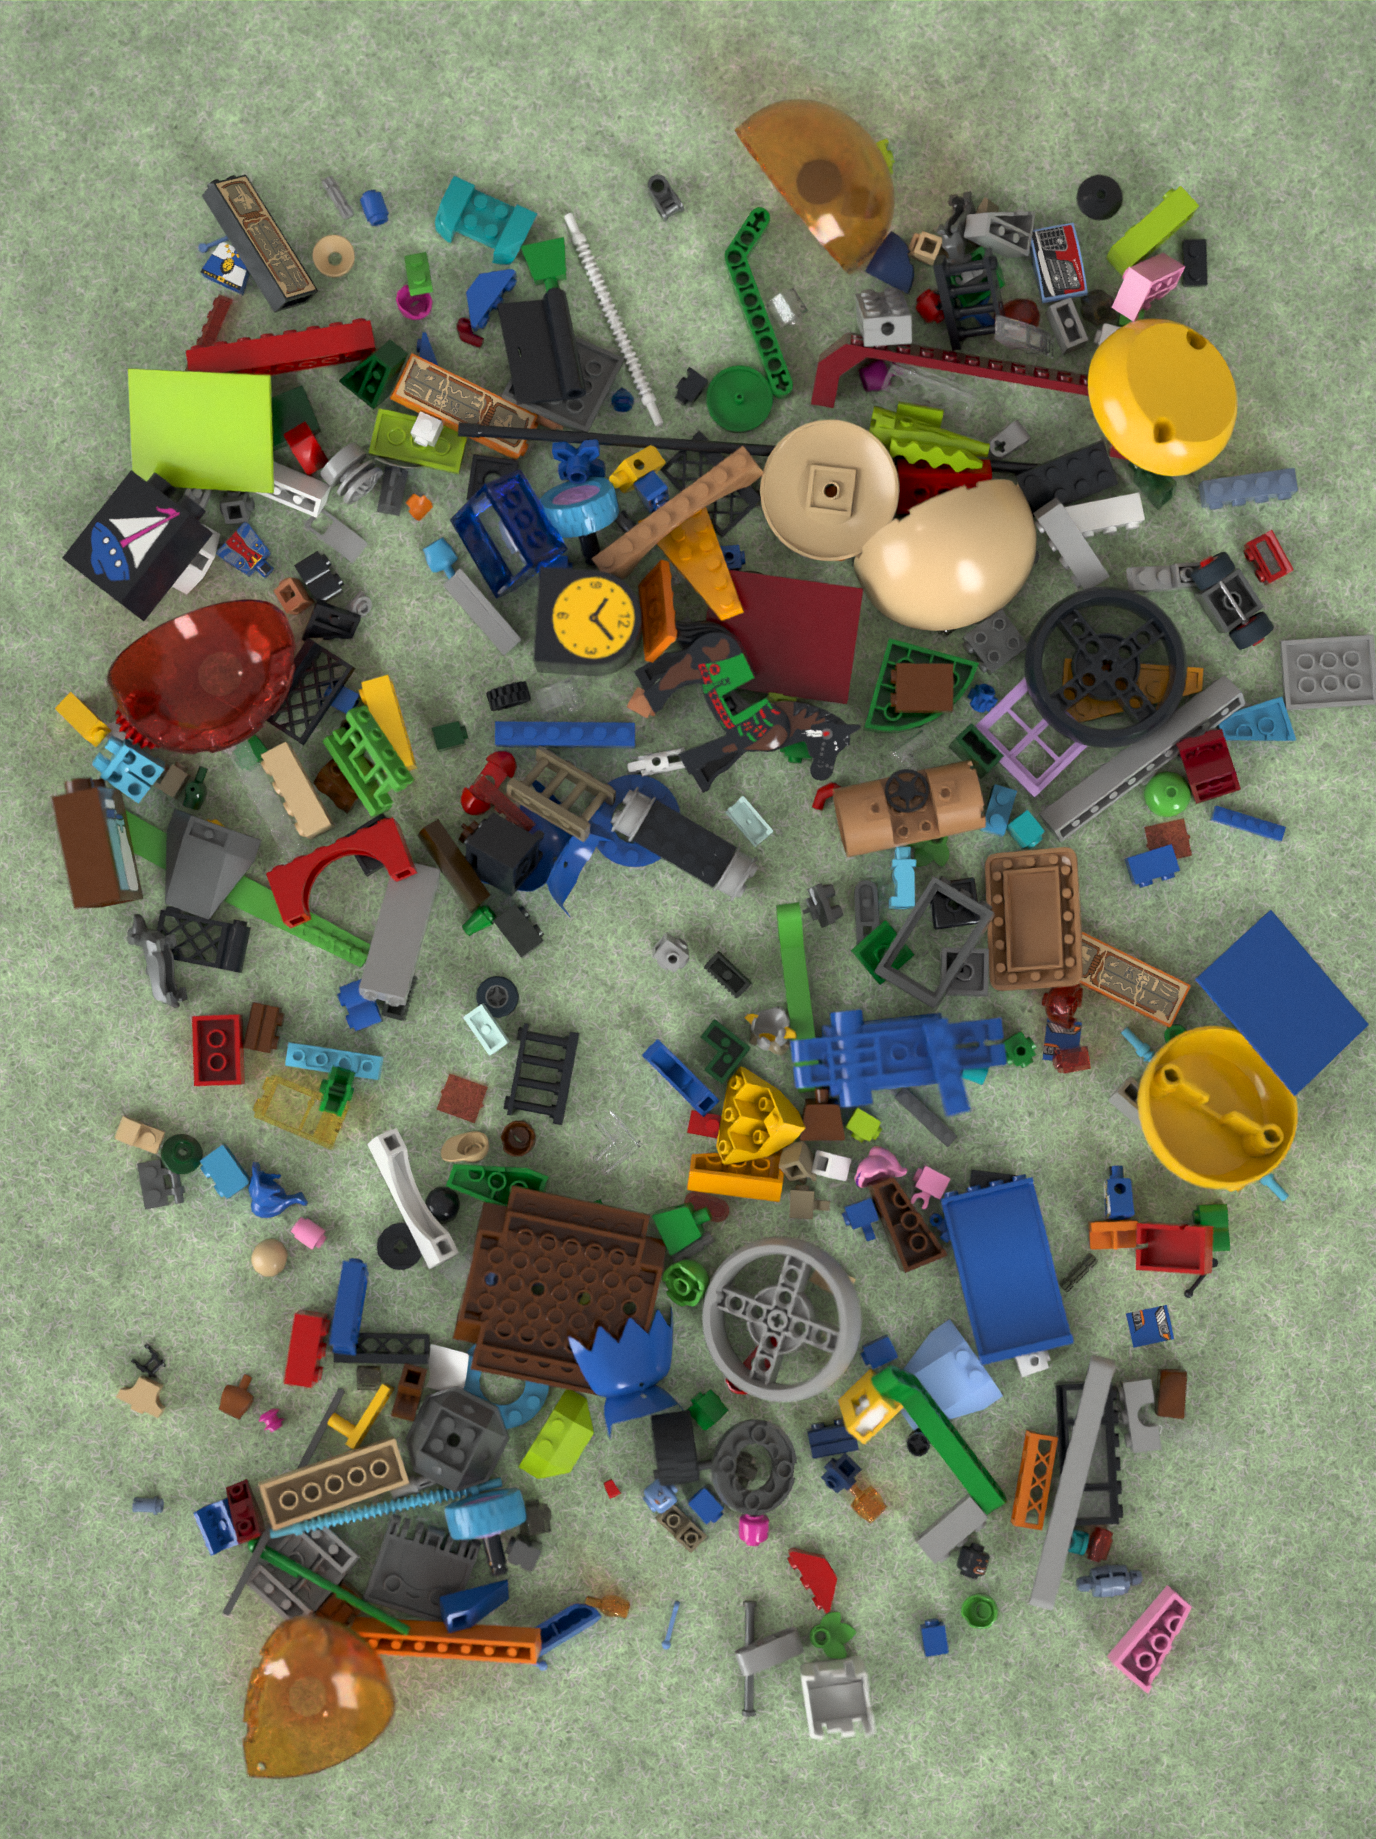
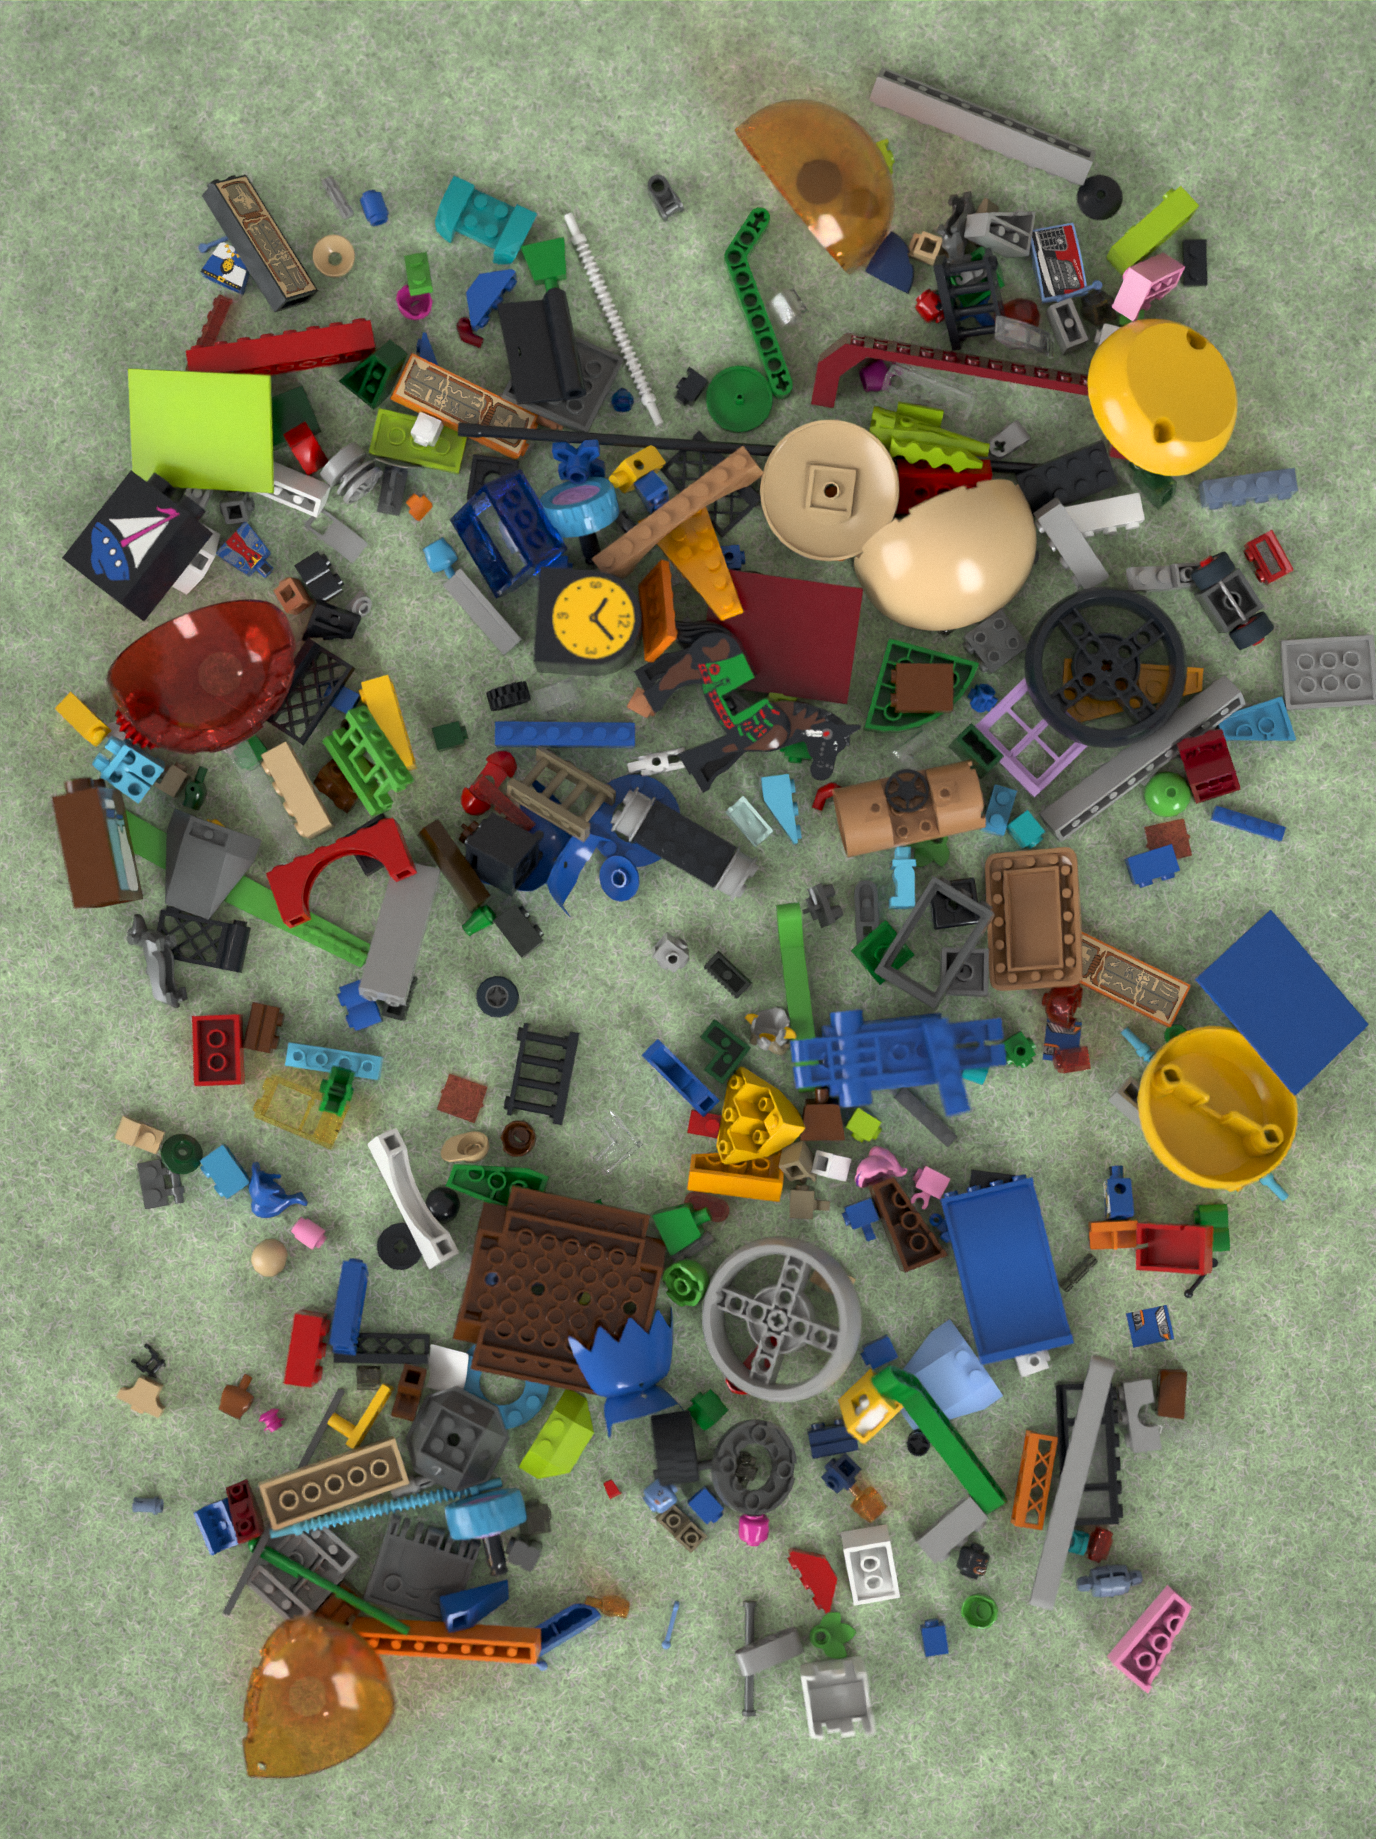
light aqua panel [463,1003,510,1056] -> none
light grey brick [856,288,912,346] -> none
none -> blue dish [599,855,640,902]
none -> medium azure slope [761,774,802,845]
none -> white slope [841,1524,900,1605]
none -> light grey brick [869,67,1096,185]
none -> medium blue hinge [1056,280,1103,303]

